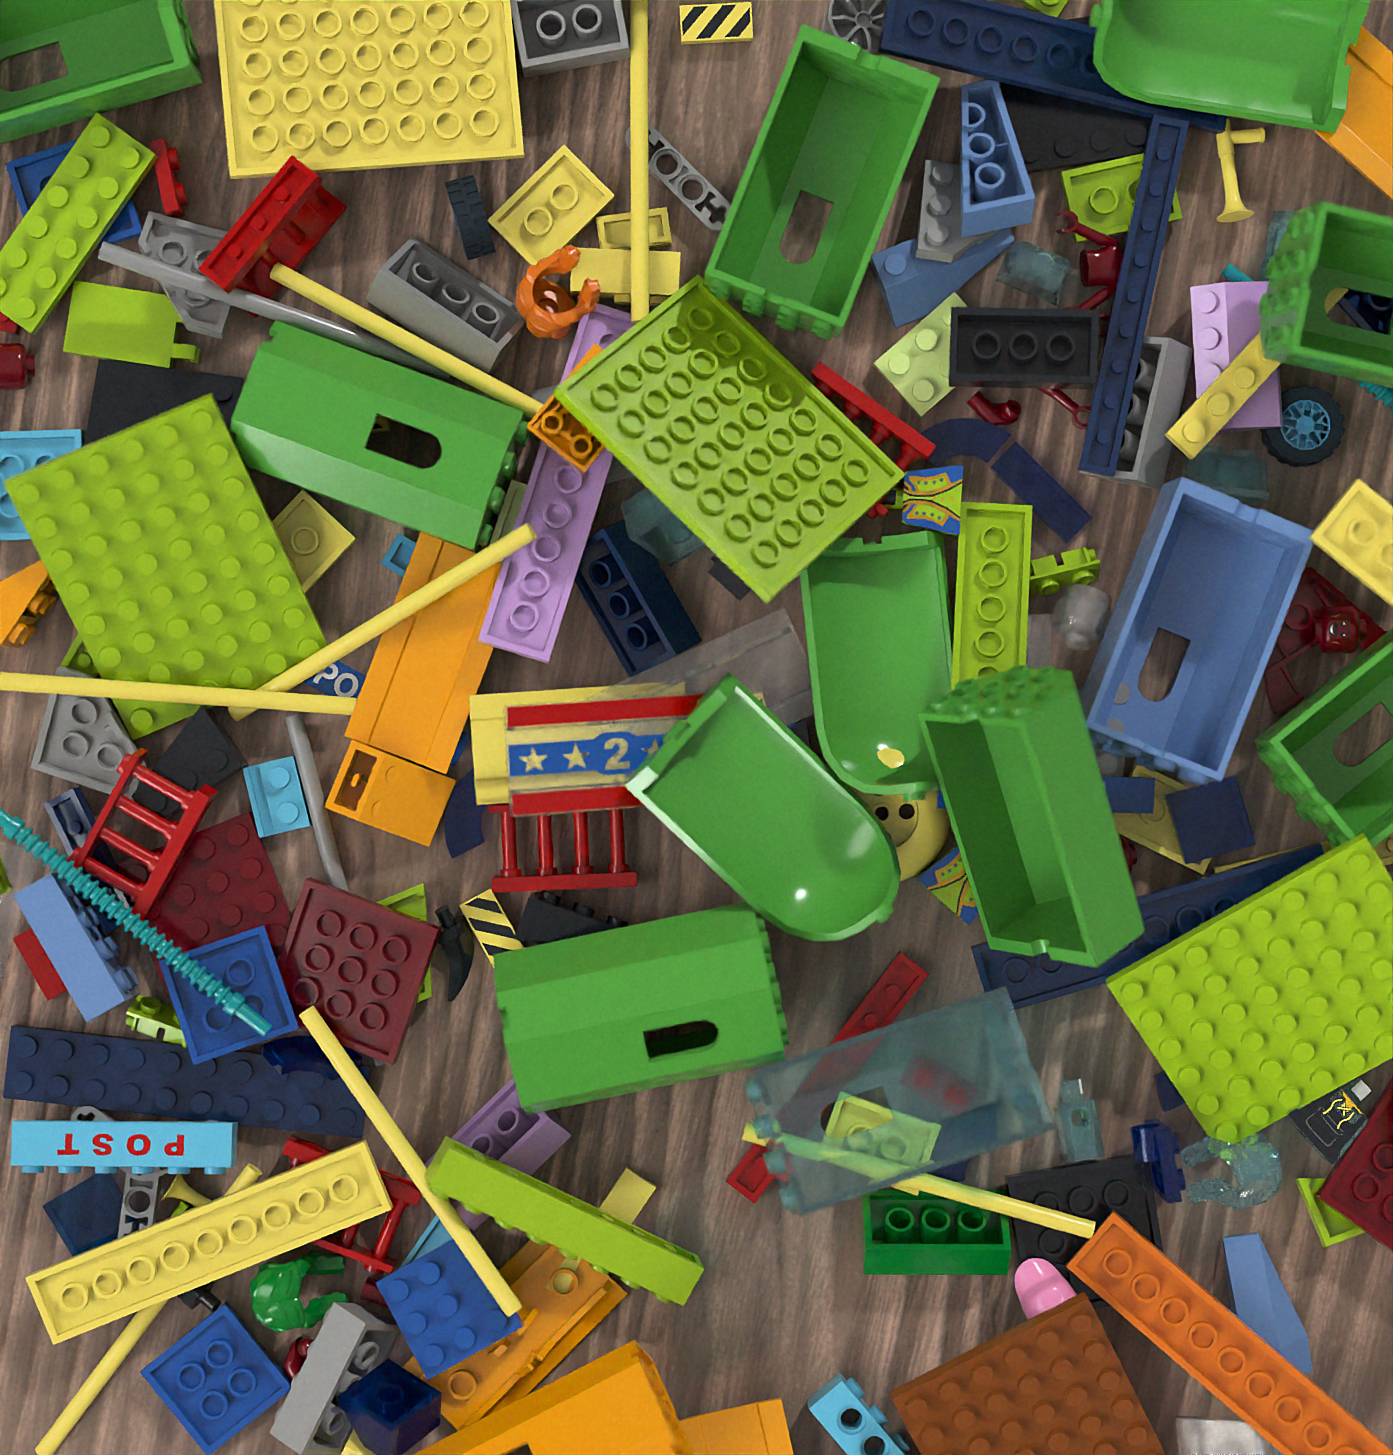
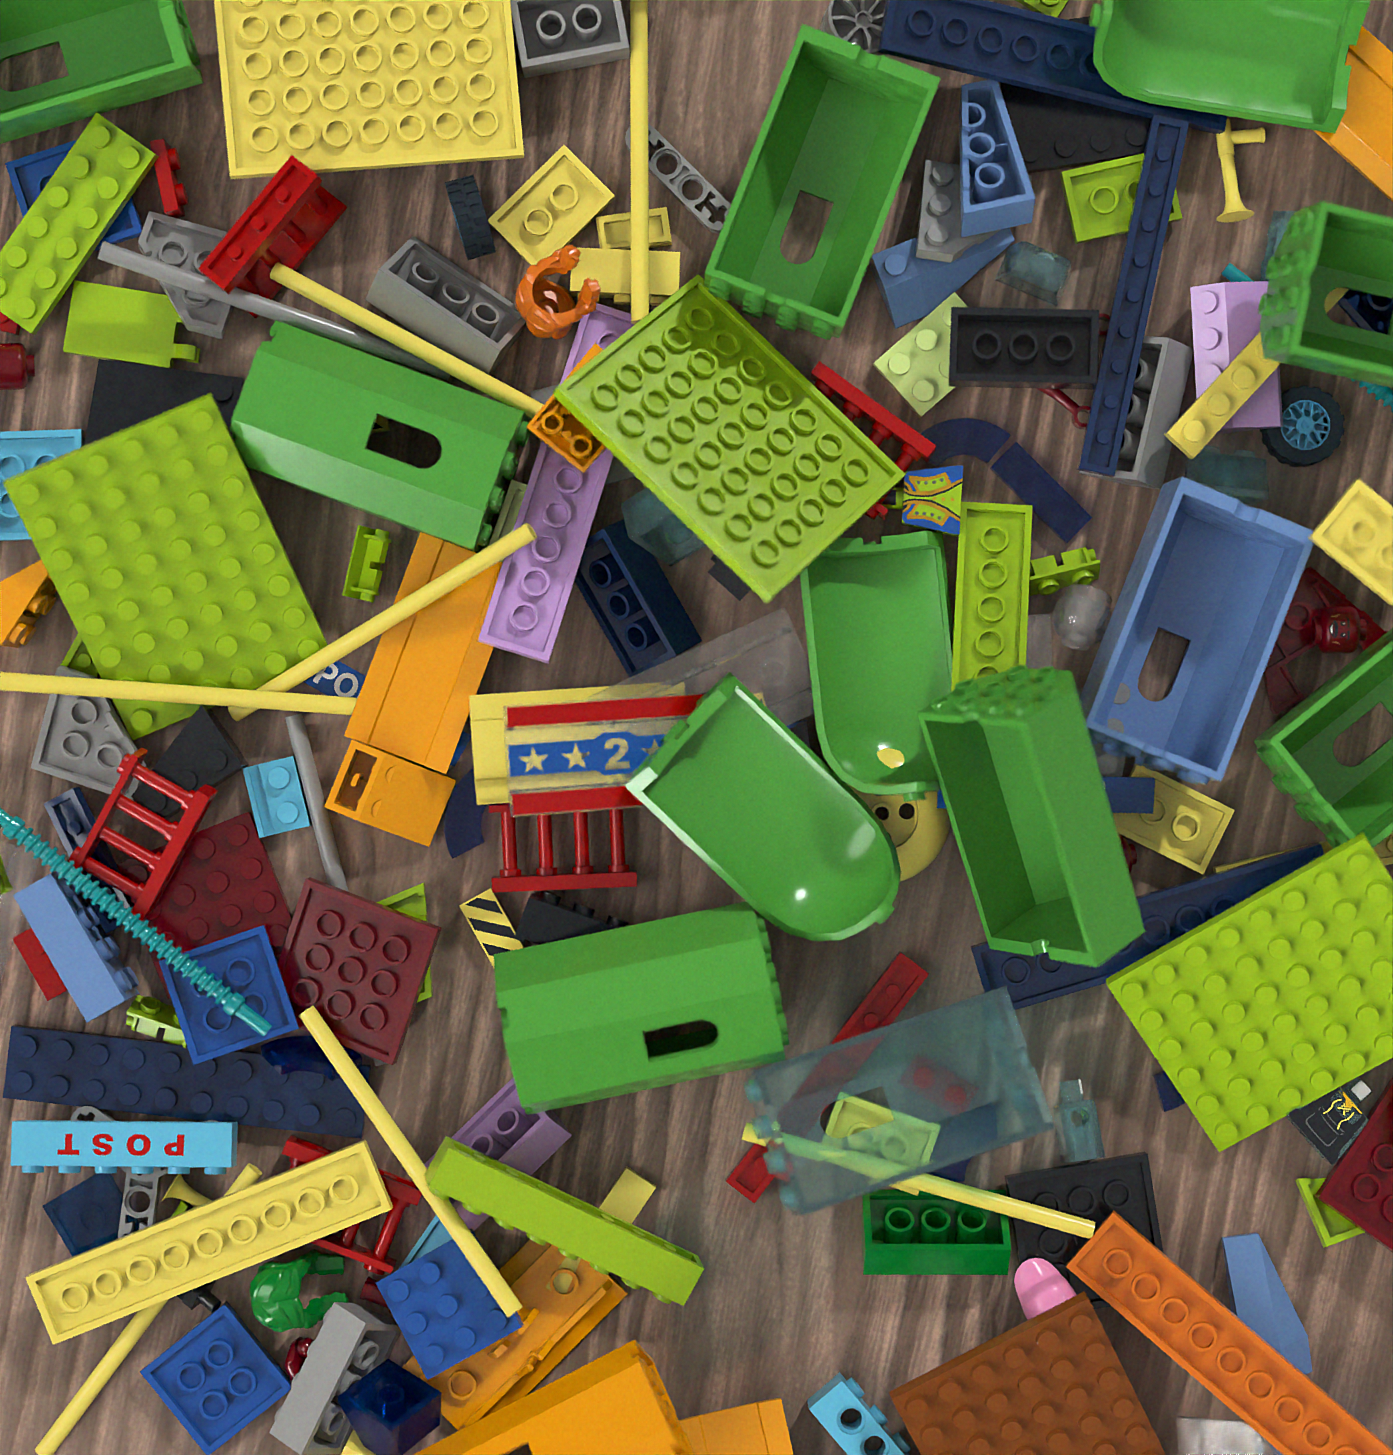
light yellow plate [272,489,357,595] -> none
dark azure plate [380,533,416,577] -> none
black bar [435,905,474,1001] -> none
light yellow tile [679,2,753,45] -> none
torso [914,843,978,925] -> none
dark red arm [966,391,1022,426] -> none
dark red piece [1055,211,1123,310] -> none
clear blue plate [1130,1118,1186,1204] -> none
clear blue tile [1164,775,1256,865] -> none
clear light blue hair [1181,1133,1283,1211] -> none
none -> lime hinge [342,525,392,603]

